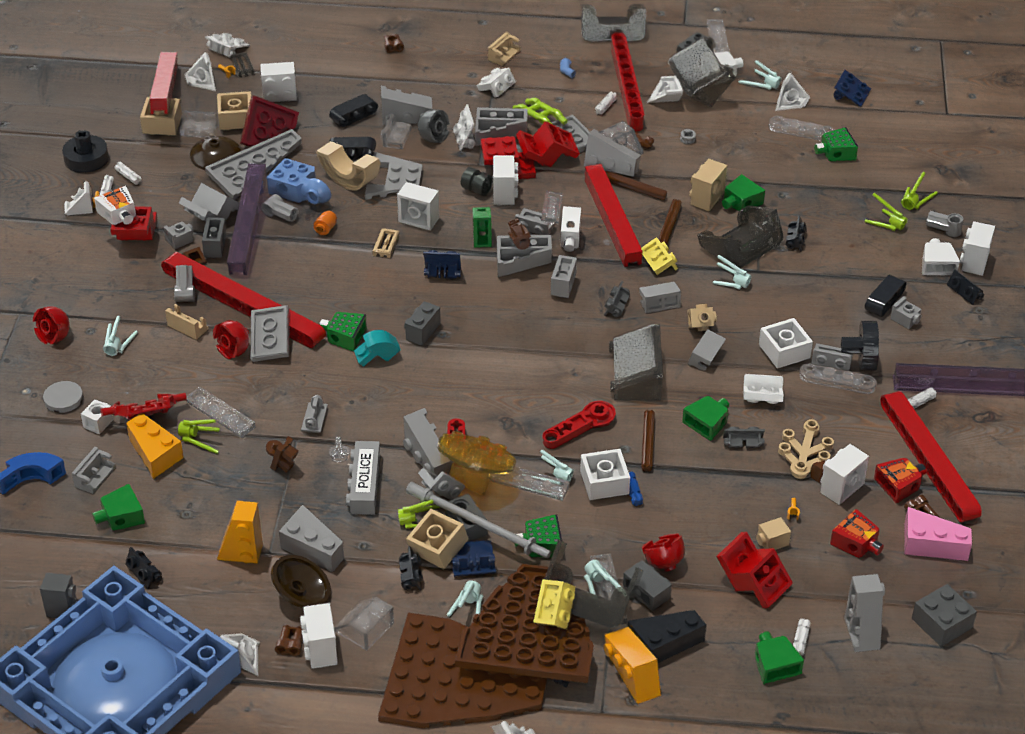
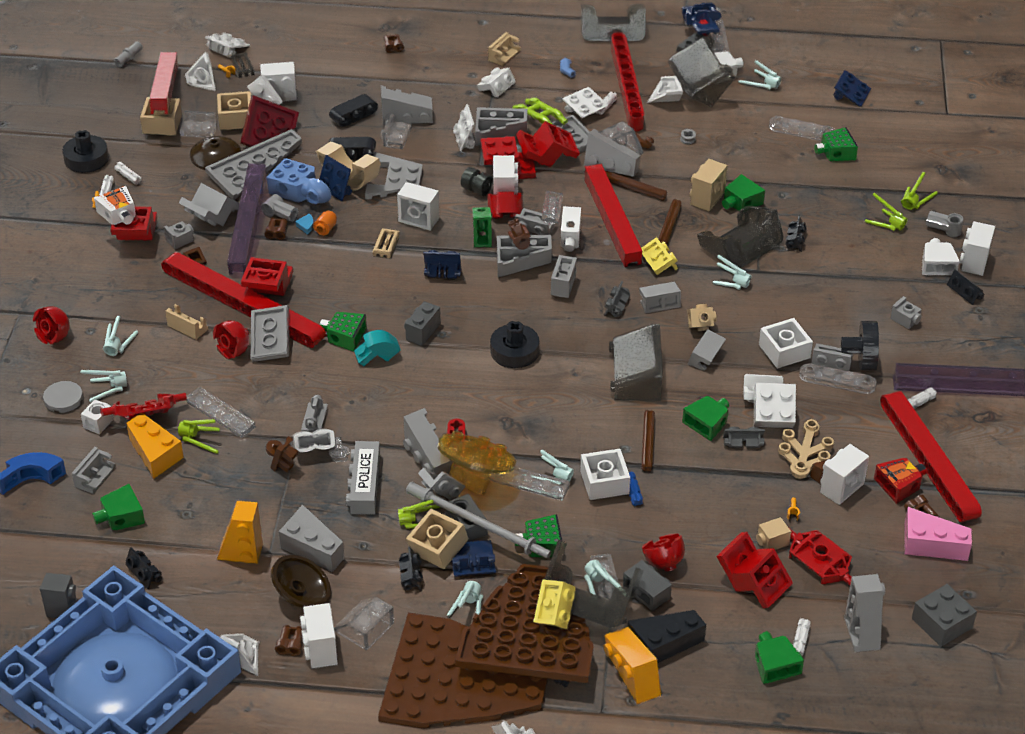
white slope [64,181,93,216] -> none
light grey piece [174,265,195,302] -> none
dark grey brick [202,217,227,258] -> none
dark grey cylinder [418,109,450,143] -> none
red beam [543,401,616,449] -> none
white slope [775,73,810,111] -> none
red torso [830,509,884,558] -> none
black beam [865,274,907,317] -> none
none -> light aqua plant [80,370,127,402]
none -> light grey pin [114,41,143,67]
none -> red bracket [241,257,293,296]
none -> white bracket [247,74,283,105]
none -> reddish brown piece [264,218,287,240]
none -> white brick [292,429,335,452]
none -> dark azure tile [295,214,313,234]
none -> dark blue hinge [319,155,352,201]
none -> red cylinder [487,191,523,219]
none -> black piece [490,321,540,368]
none -> white hinge [562,87,609,118]
none -> dark blue piece [681,2,721,36]
none -> white brick [754,383,796,428]
none -> red plate [788,527,852,585]

